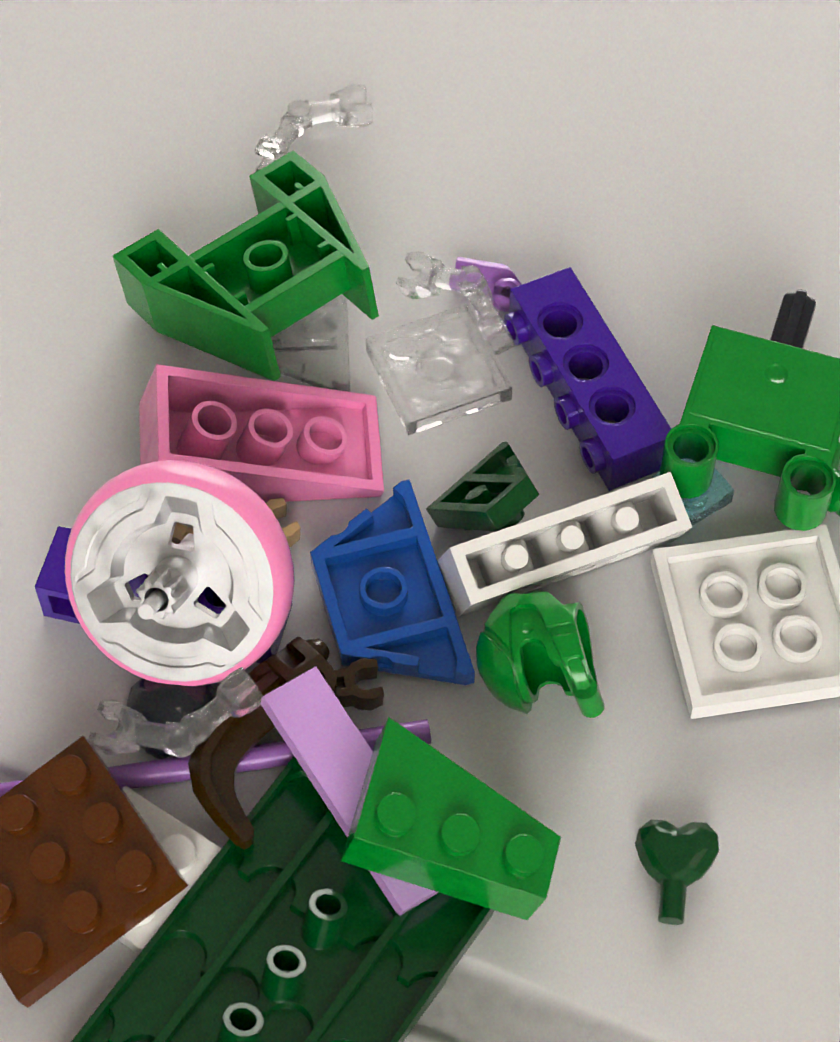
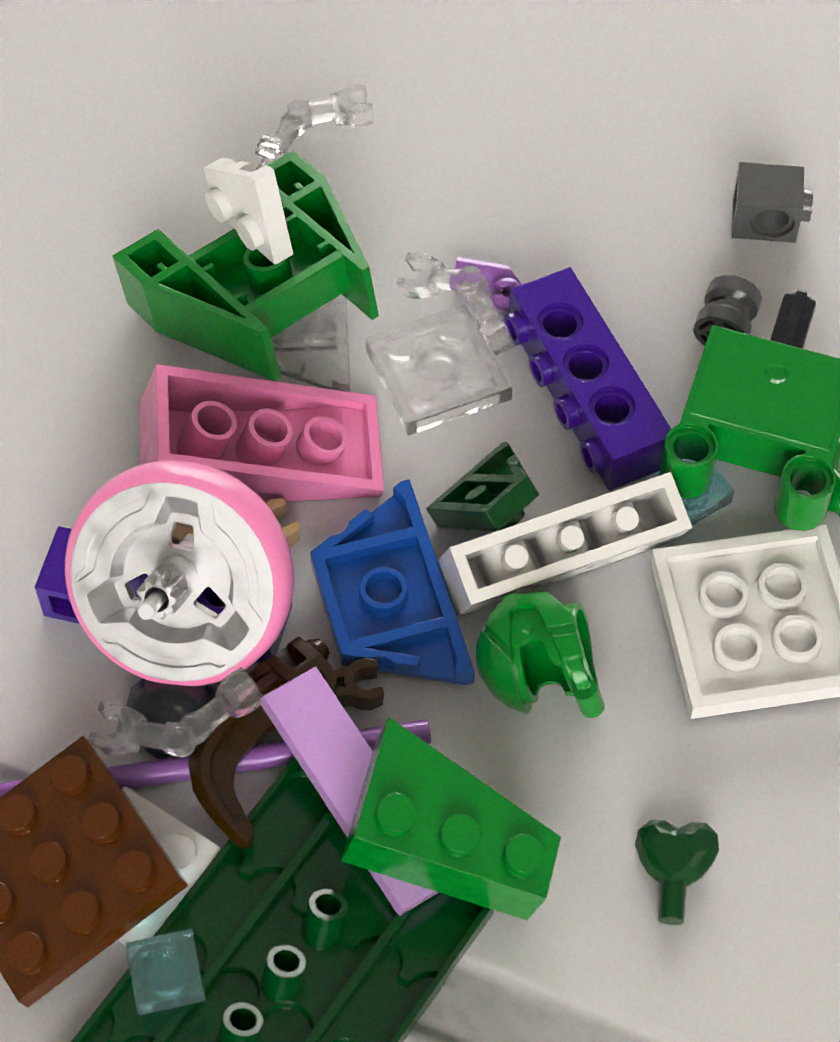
none -> clear light blue plate [126,929,206,1015]
none -> white wing [203,157,293,265]
none -> dark grey wheel [693,275,762,346]
none -> dark grey brick [731,162,813,243]

